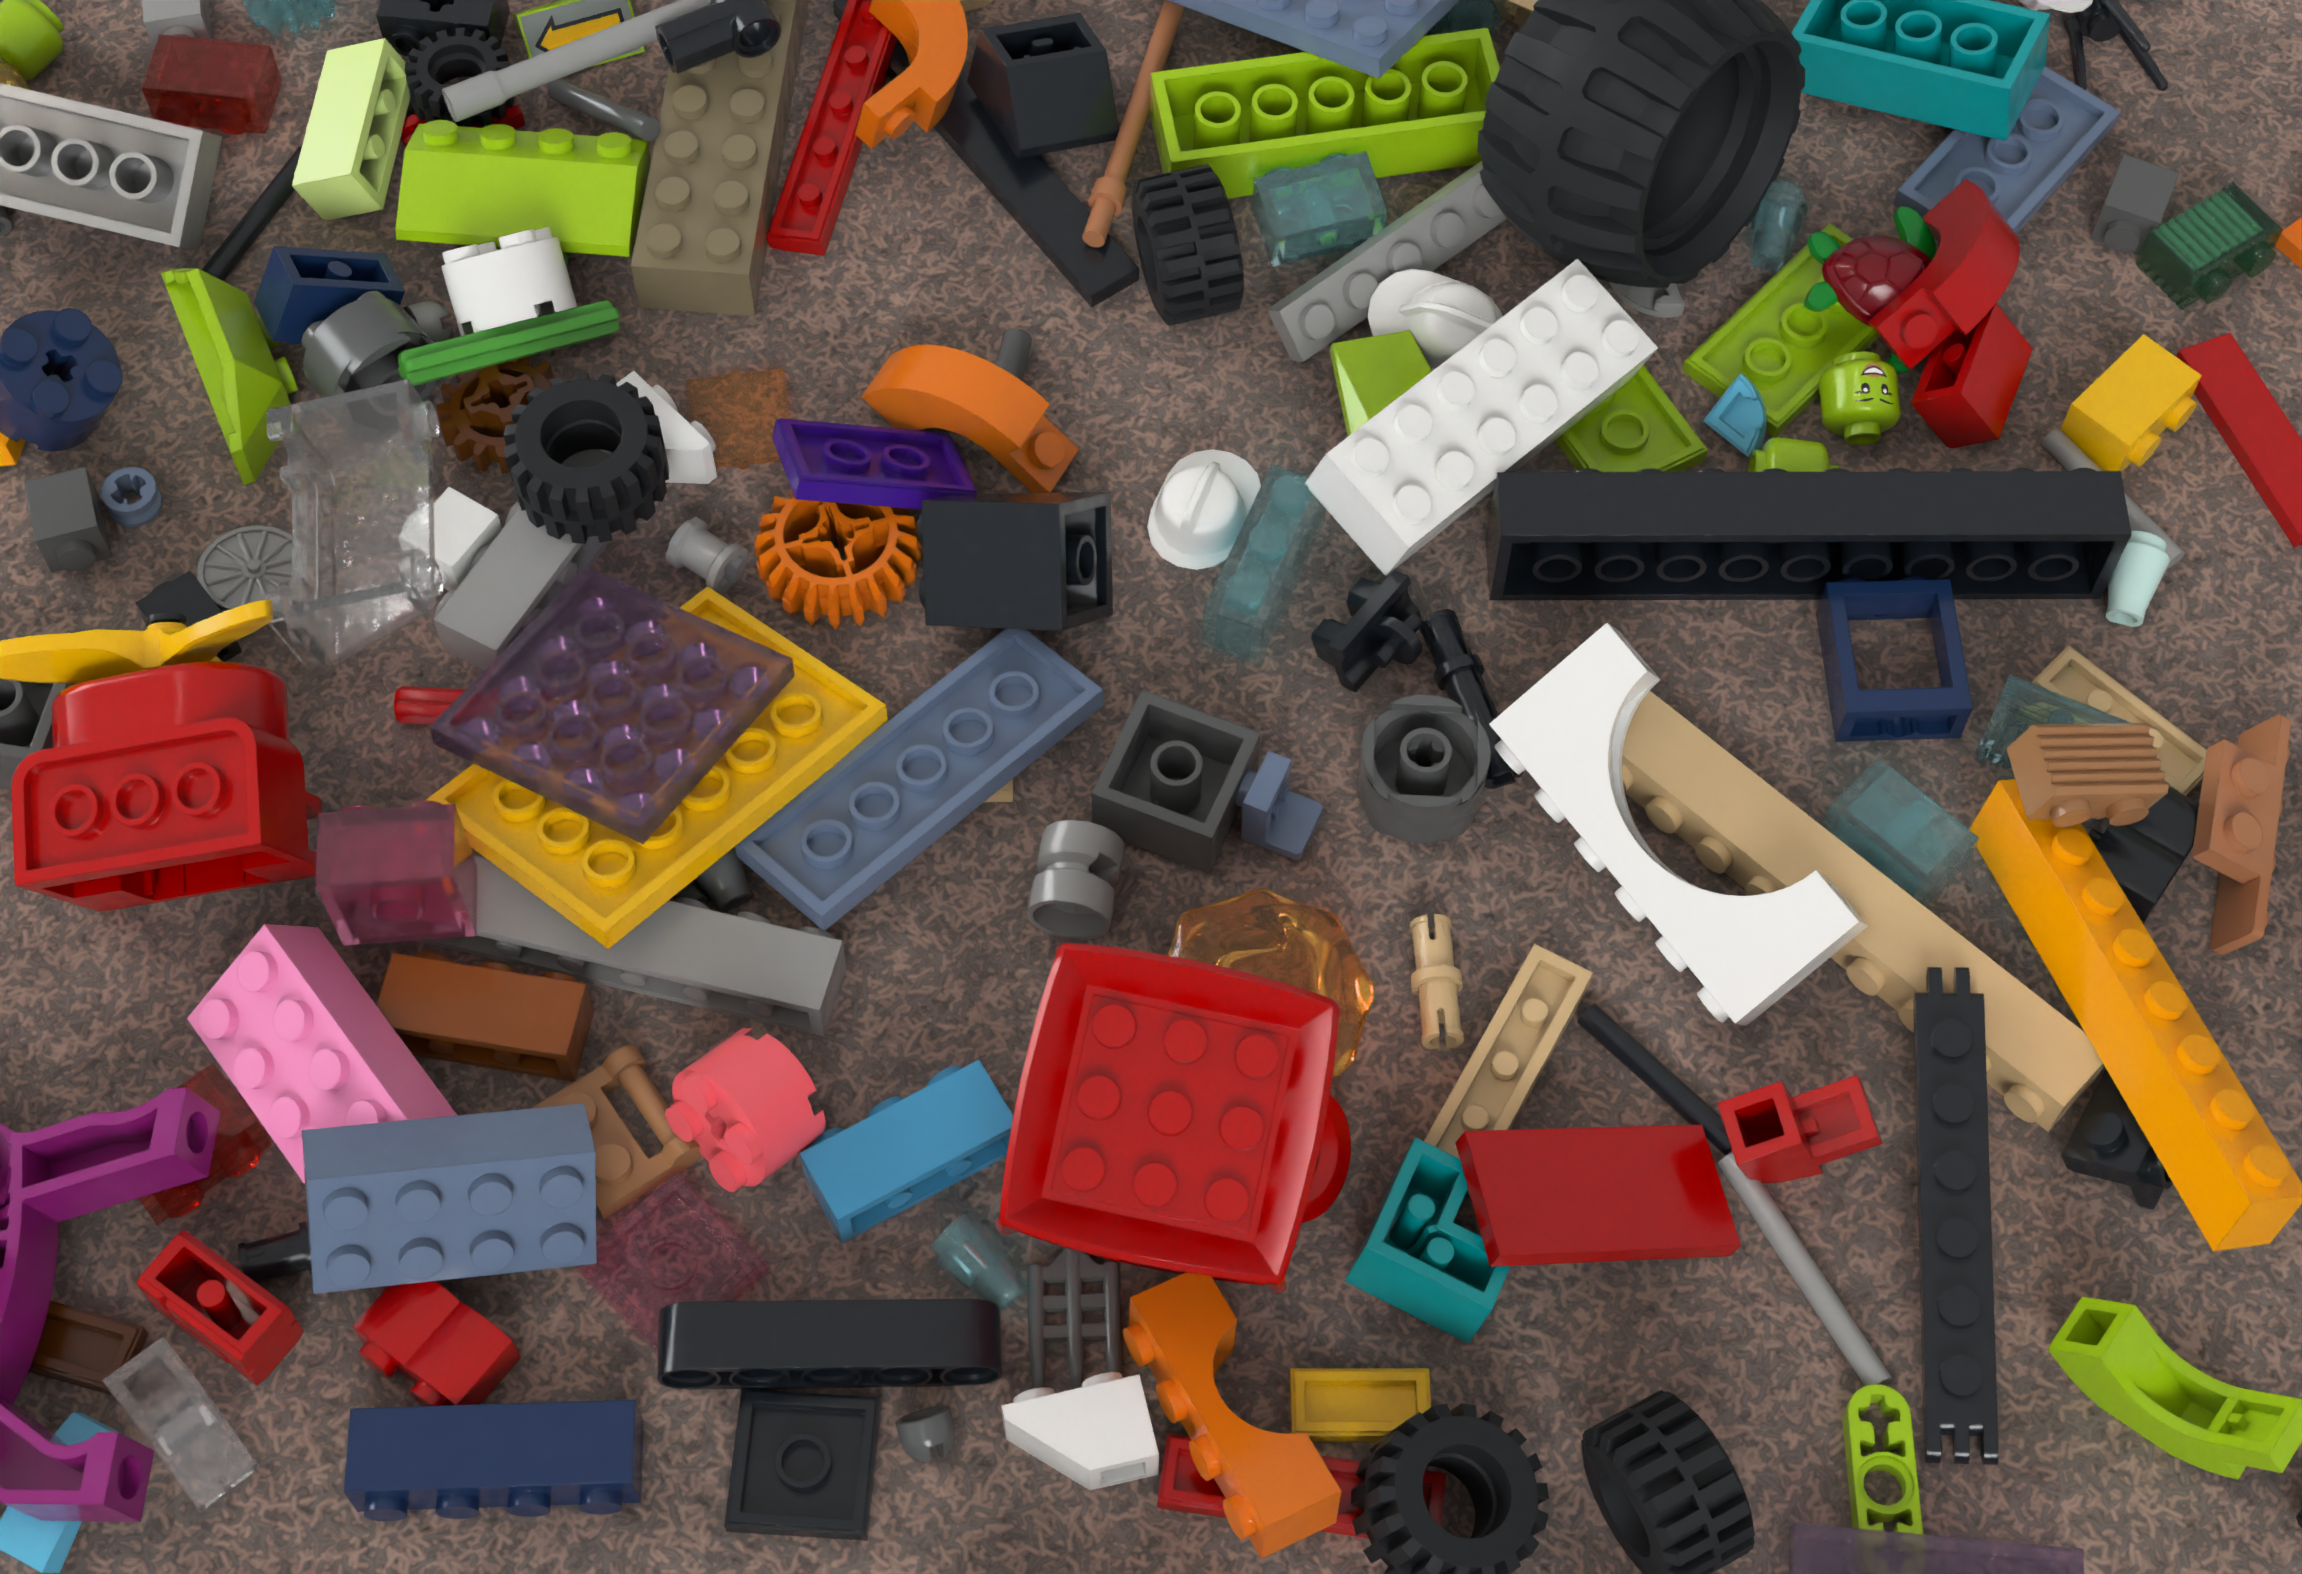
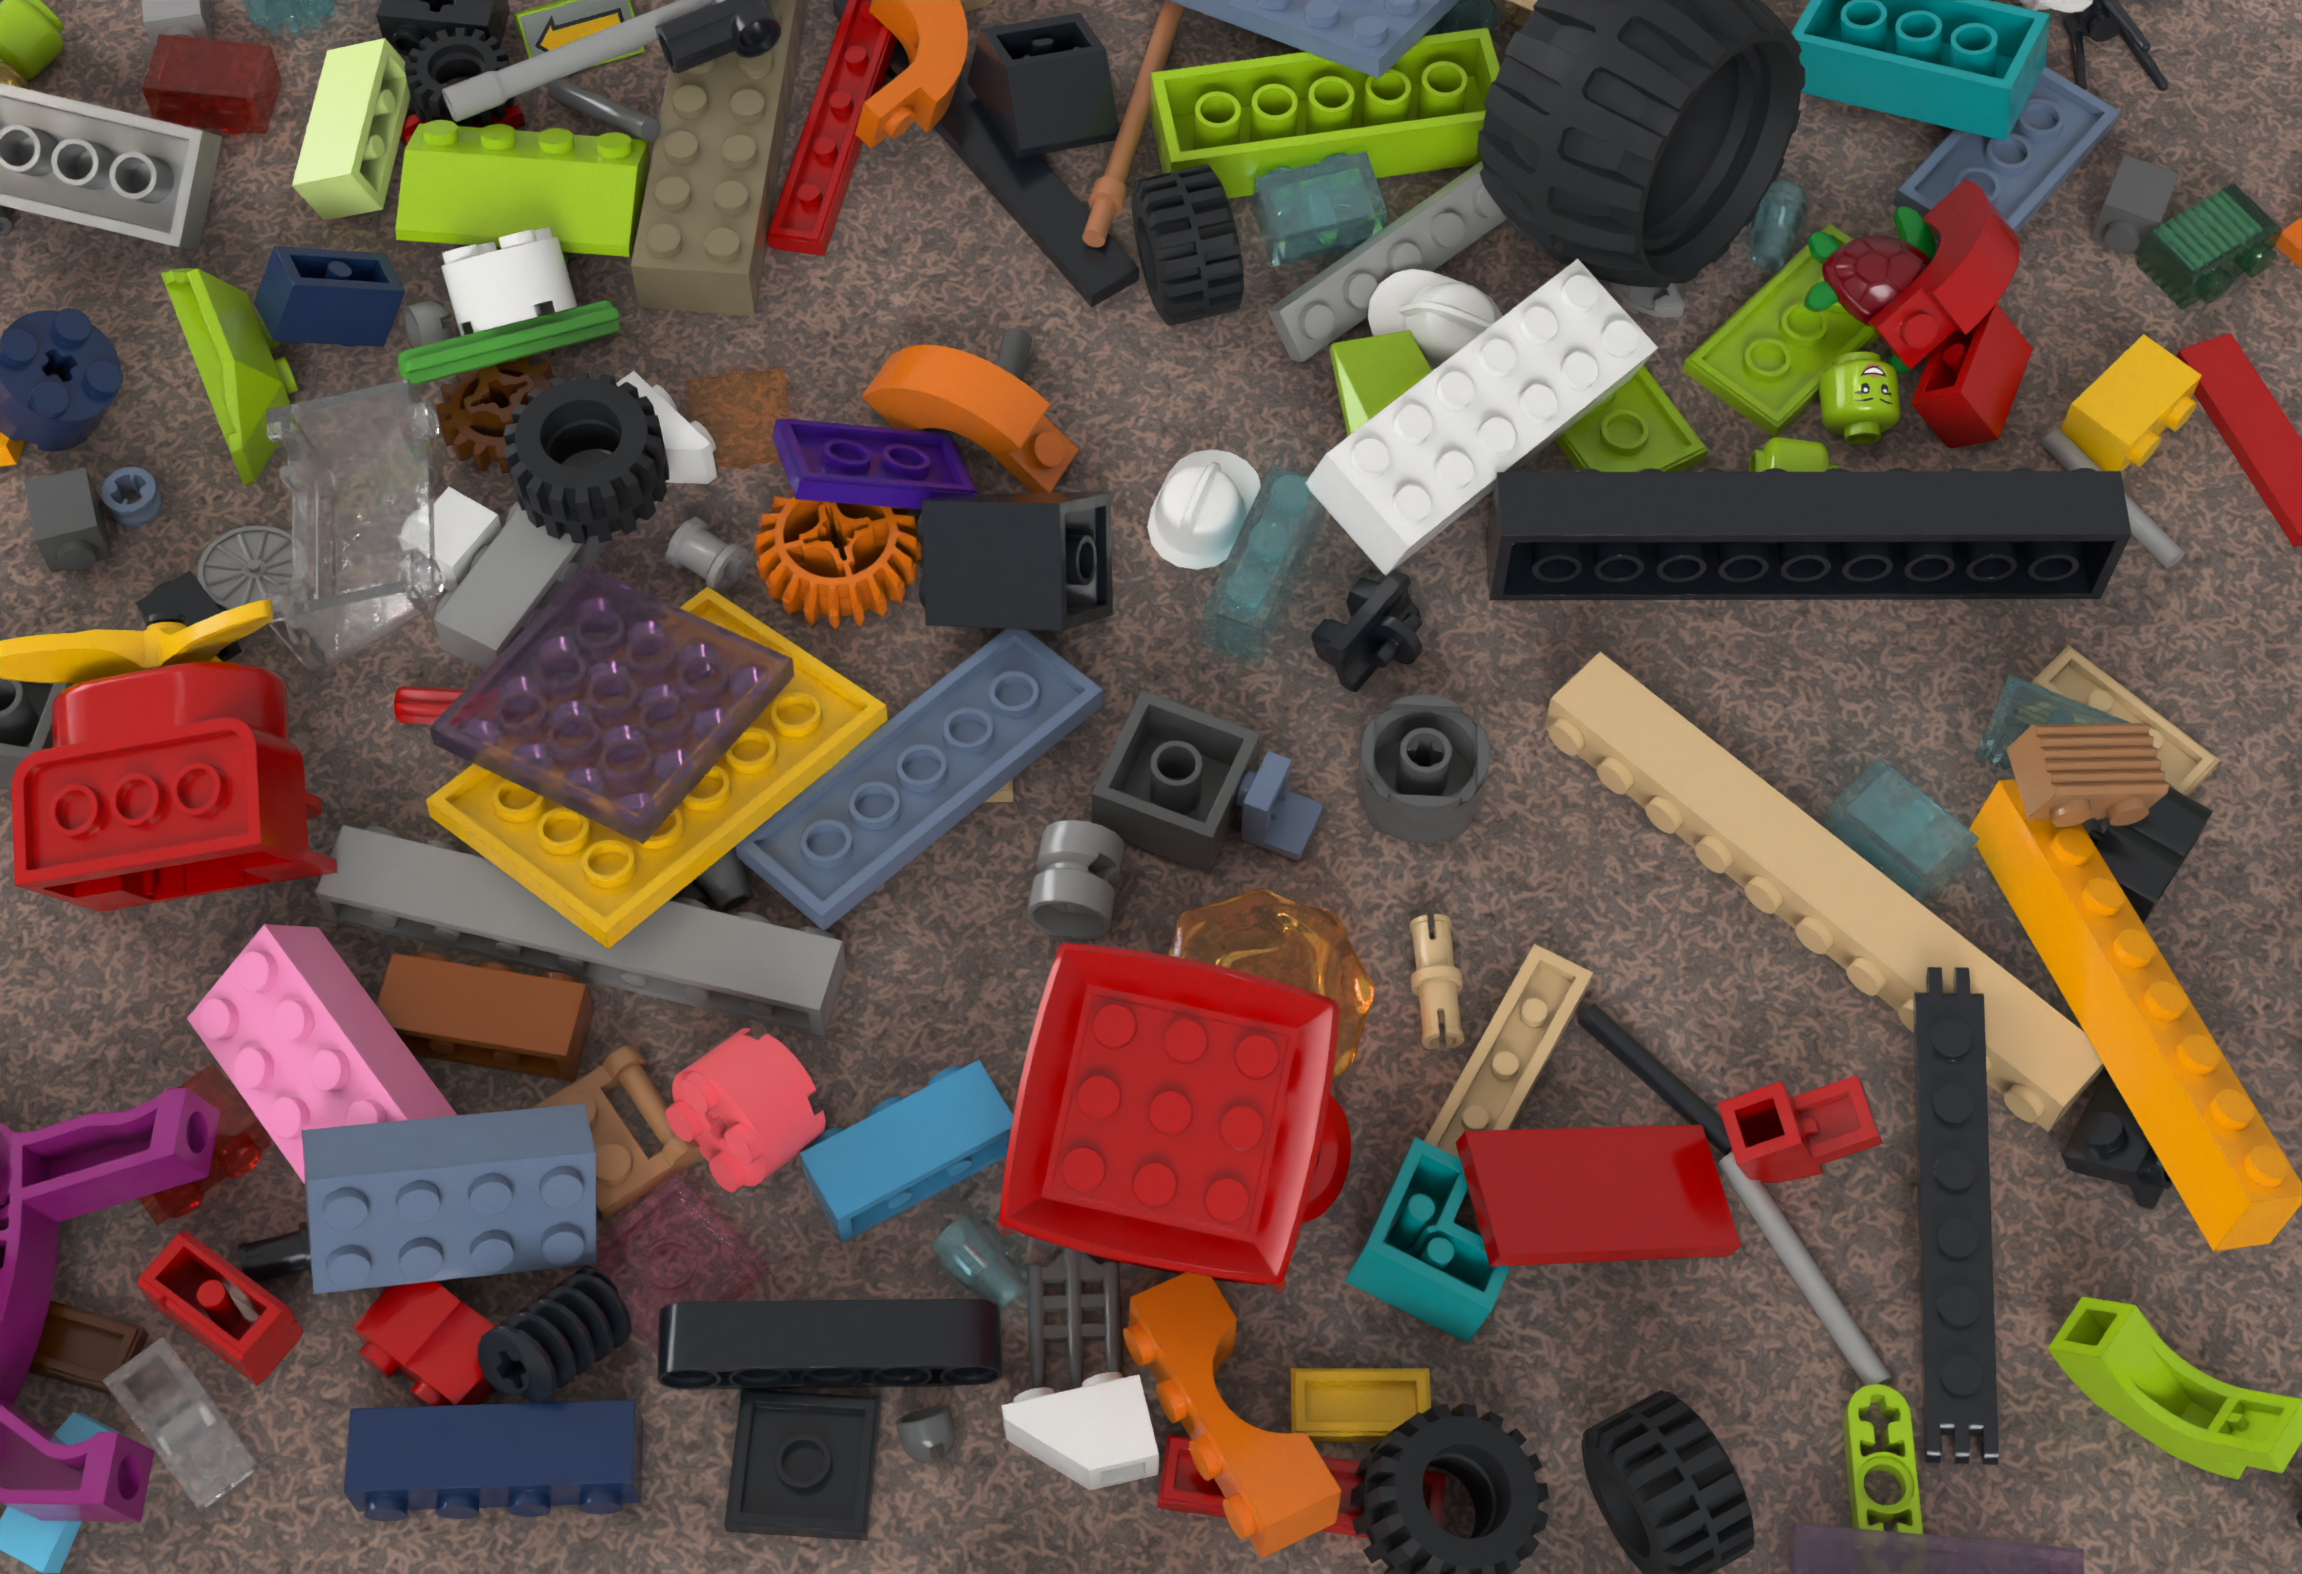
black bar [202,146,302,281] -> none
dark grey brick [301,291,446,437] -> none
clear pink brick [315,801,477,946] -> none
black pin [1419,609,1523,789] -> none
white arch [1489,623,1868,1026] -> none
medium azure tile [1703,373,1767,458] -> none
dark blue window [1816,576,1973,742] -> none
light aqua cone [2106,531,2170,627] -> none
nougat bracket [2192,714,2291,955] -> none
none -> black piece [477,1265,632,1403]

